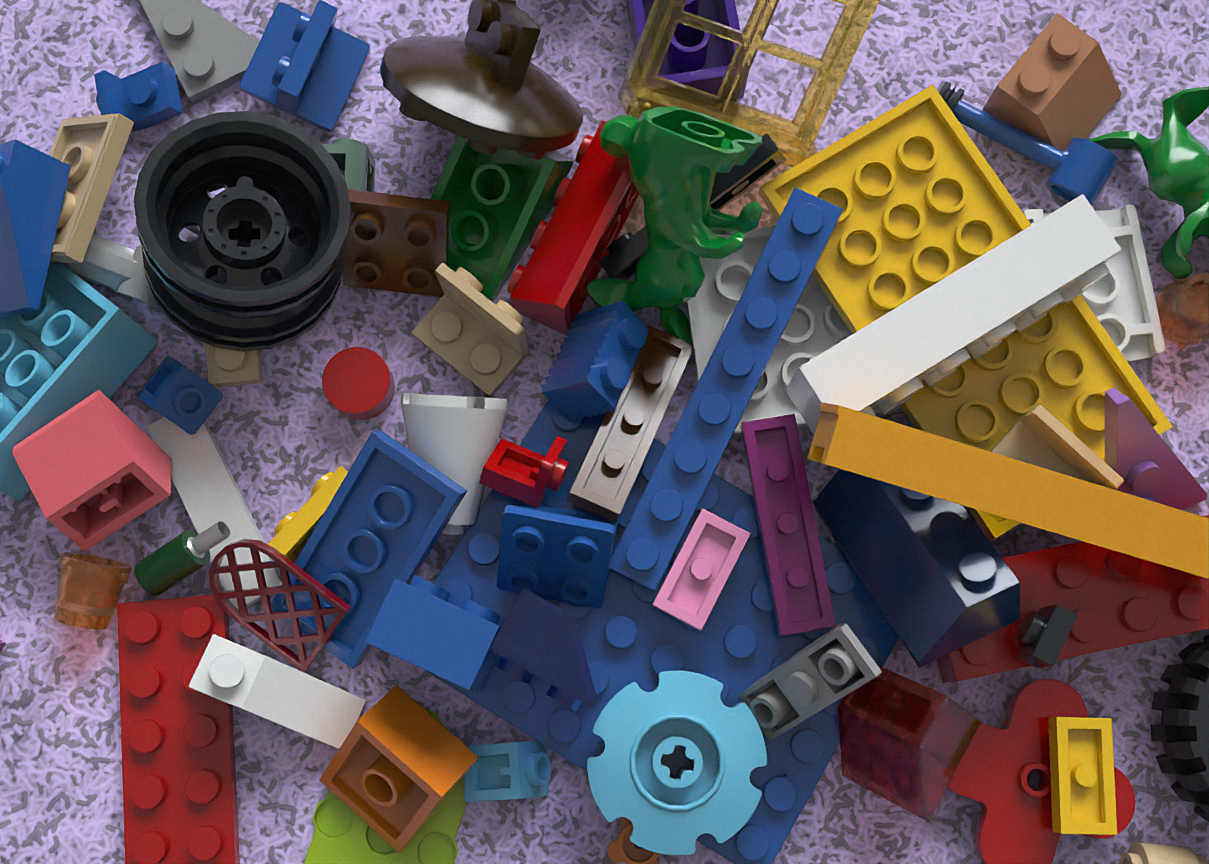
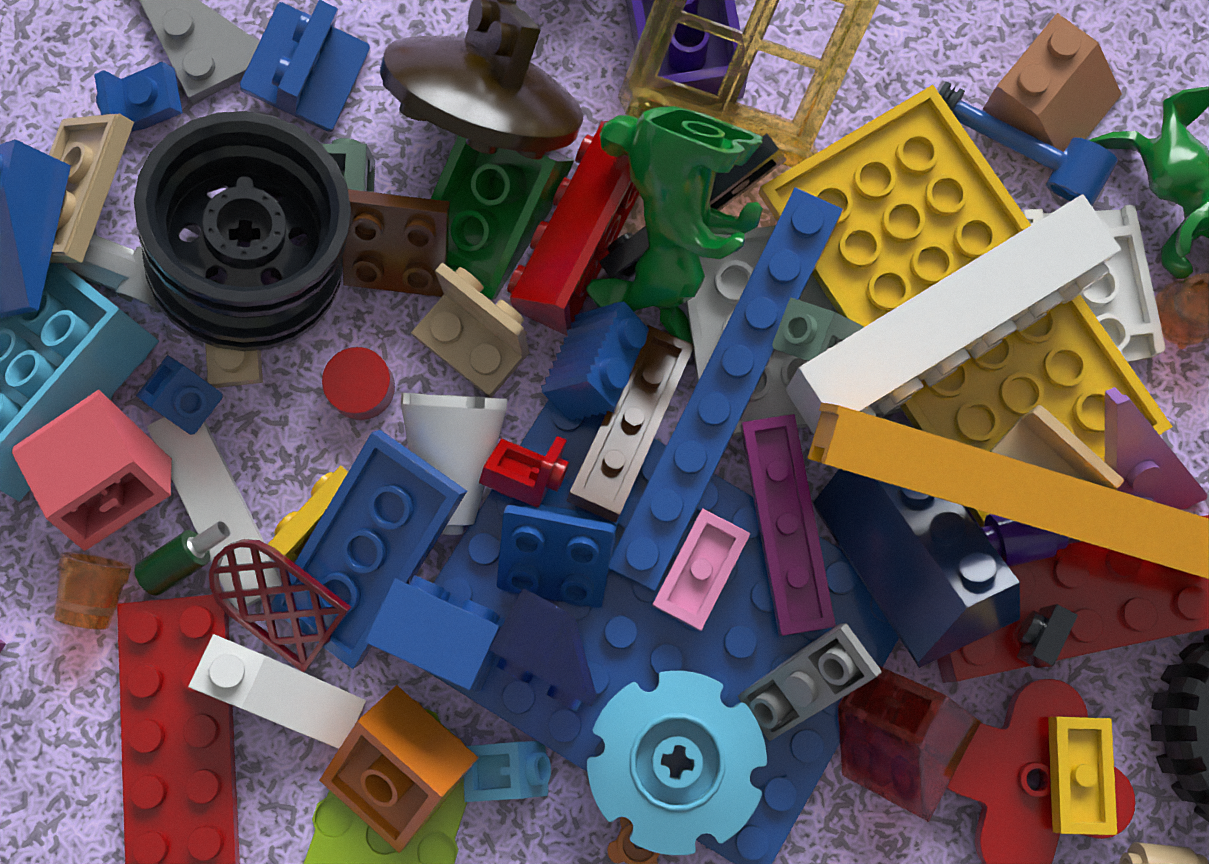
none -> sand green bracket [772,297,864,361]
none -> dark purple brick [980,514,1068,567]

